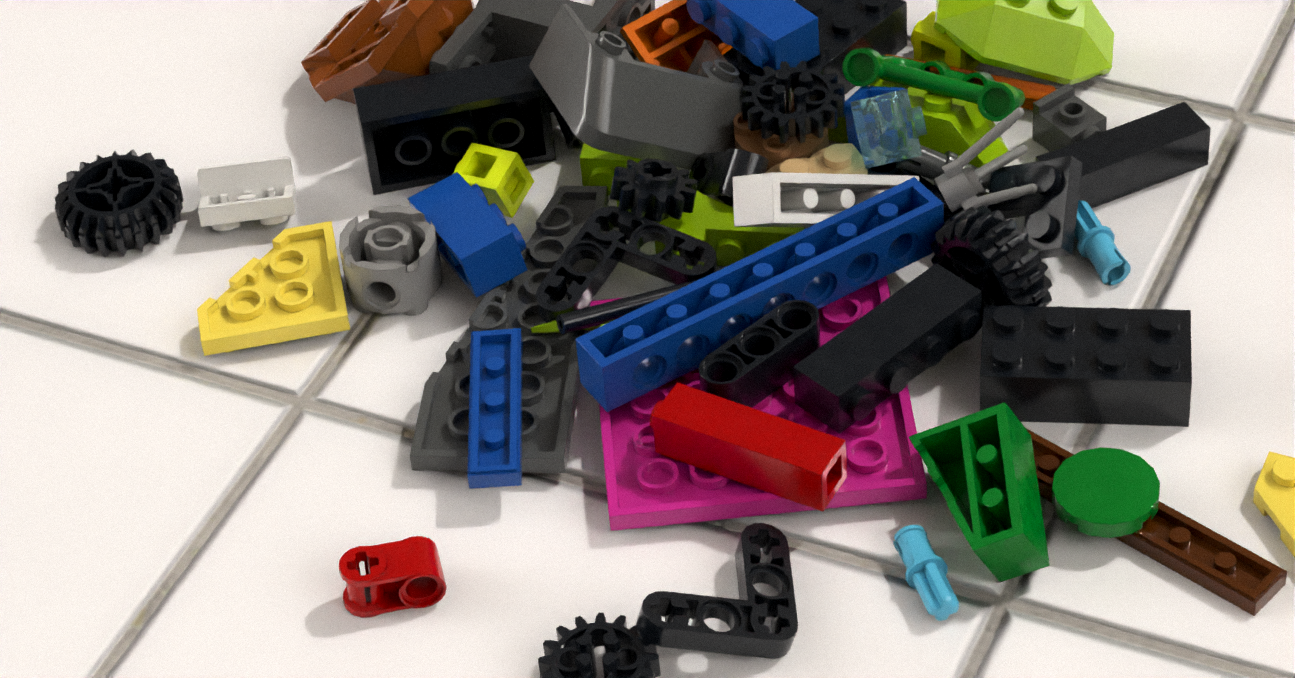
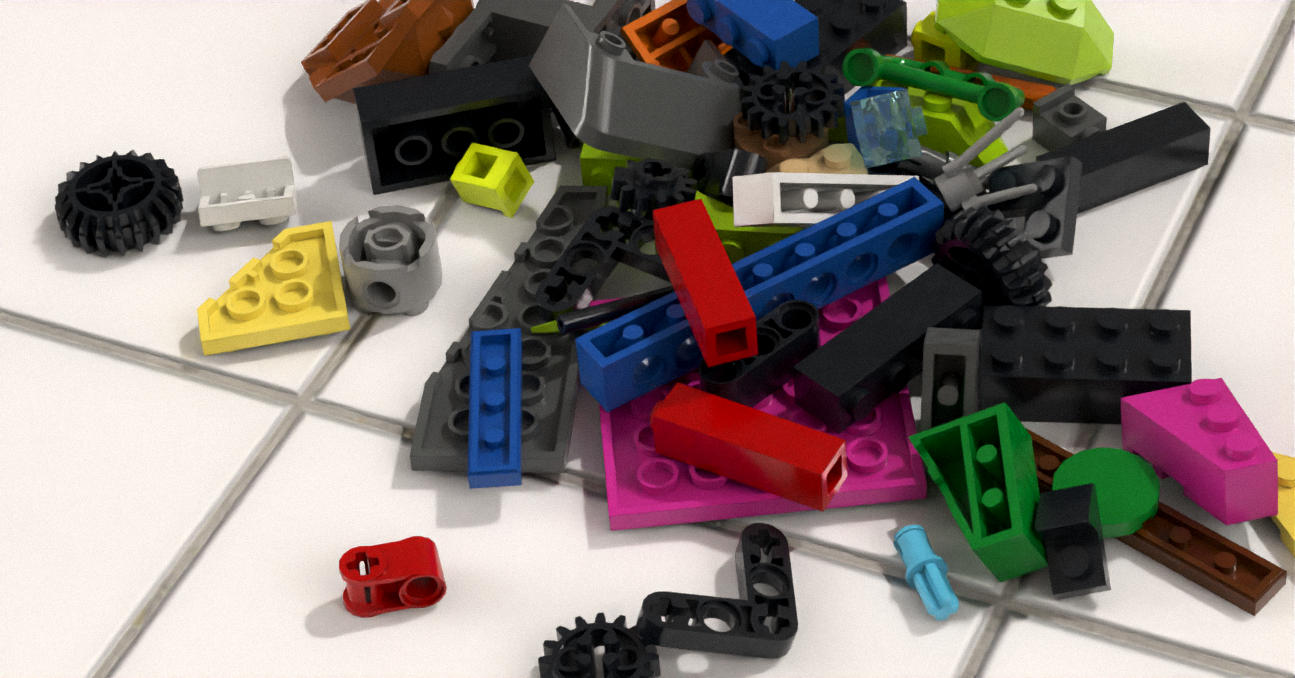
blue brick [407,172,528,298] -> none
medium azure axle [1075,200,1131,285] -> none
none -> red brick [653,199,758,367]
none -> dark grey brick [920,327,980,432]
none -> black slope [1035,483,1111,600]
none -> dark pink wedge [1120,378,1278,525]

